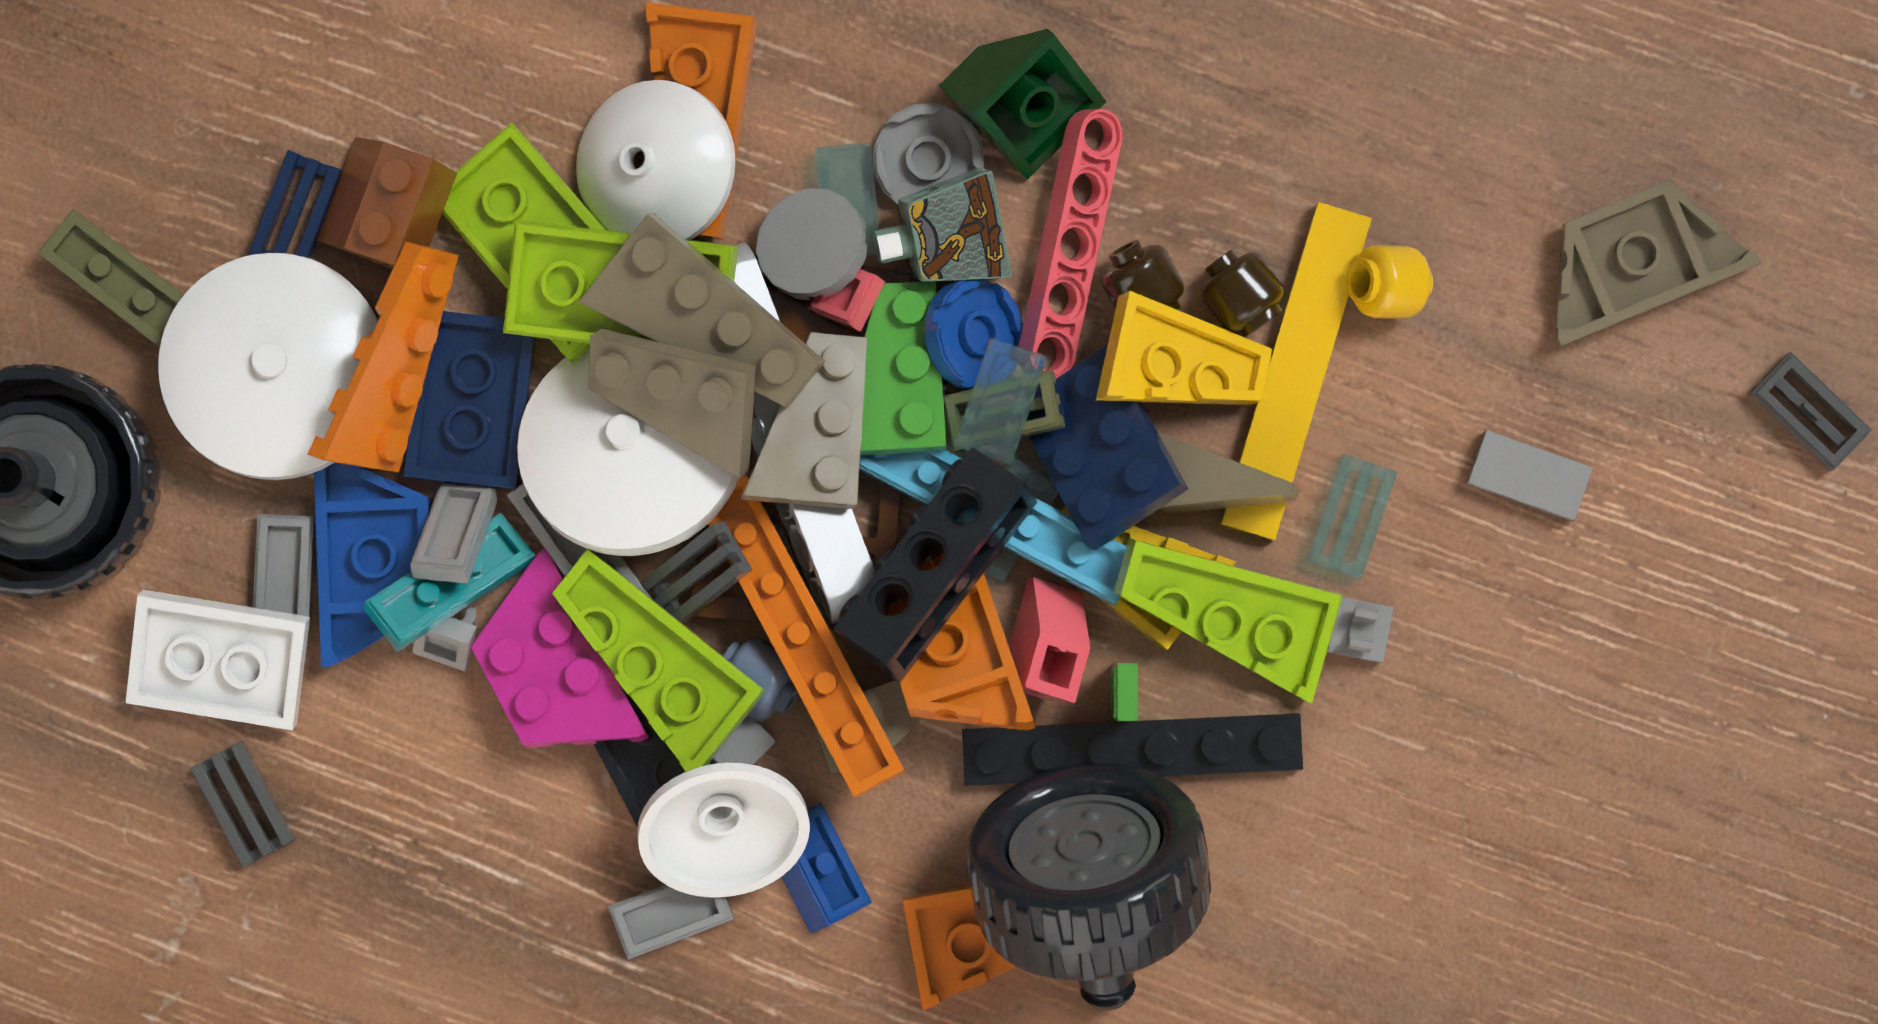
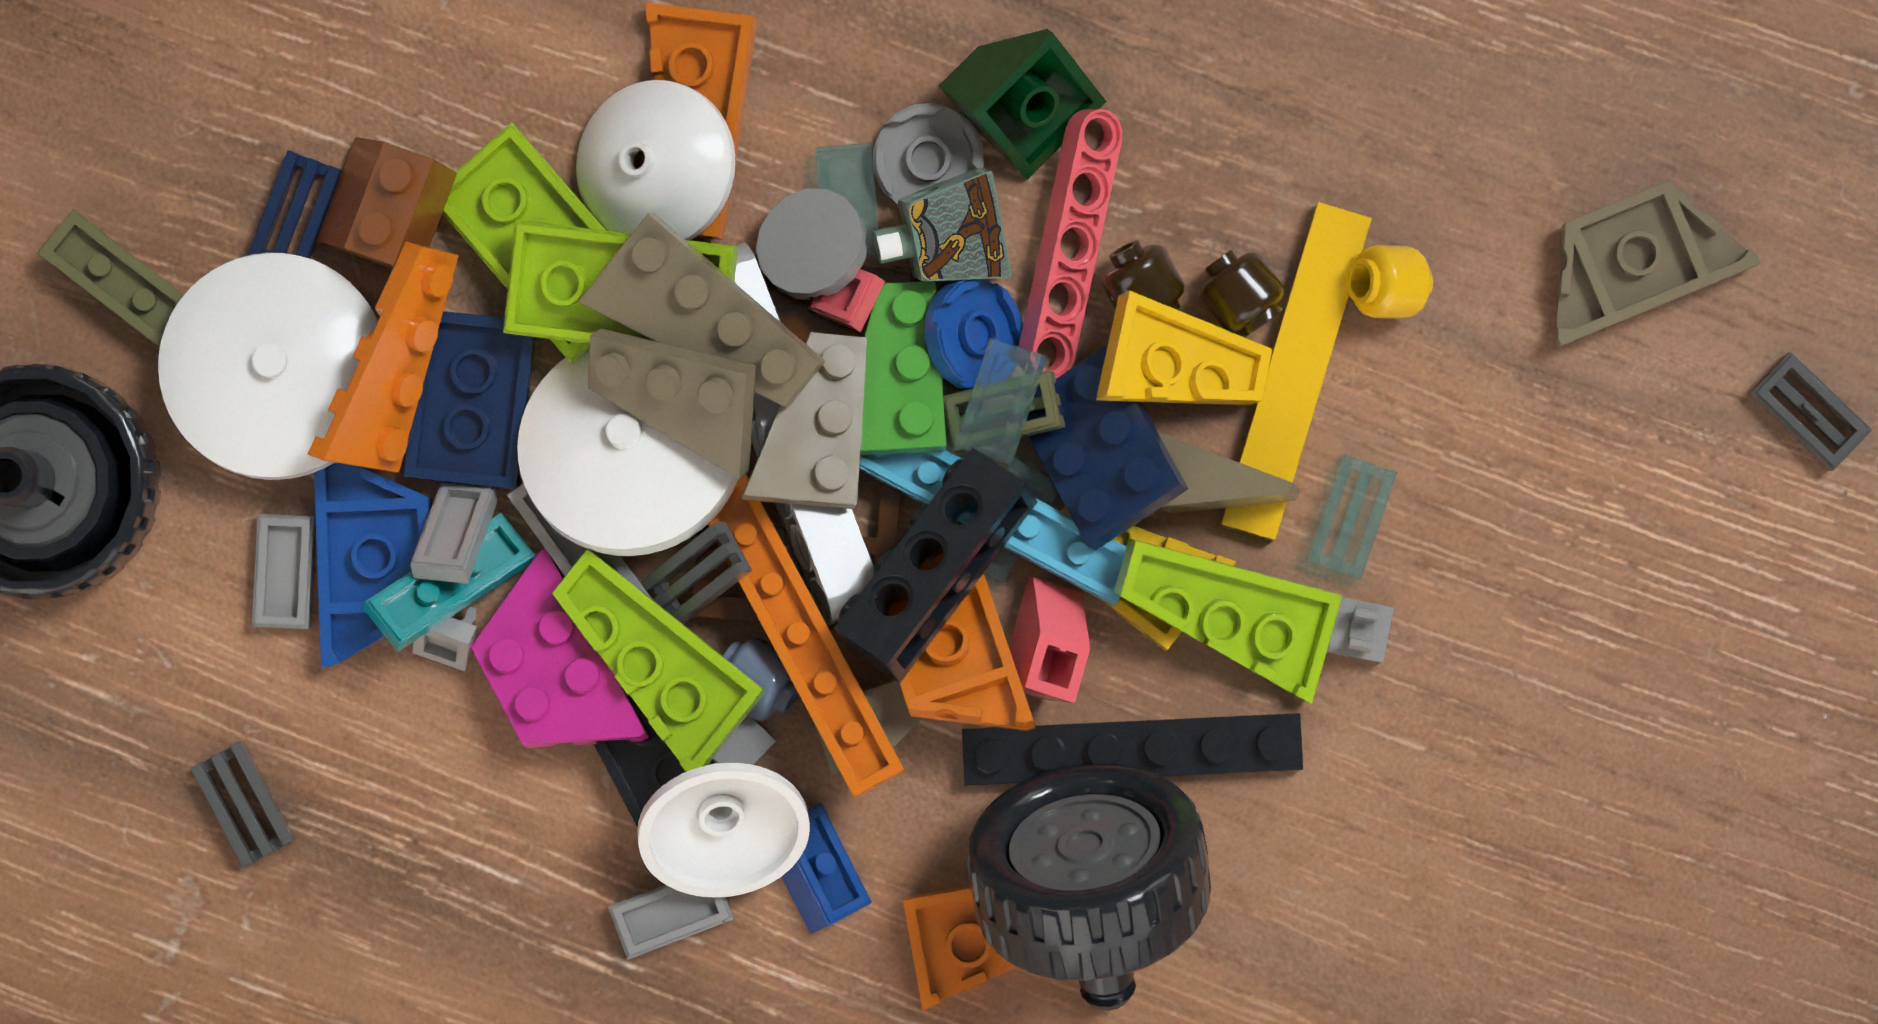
white plate [125,590,310,730] -> none
bright green tile [1110,663,1138,721] -> none
light grey tile [1466,430,1593,521] -> none

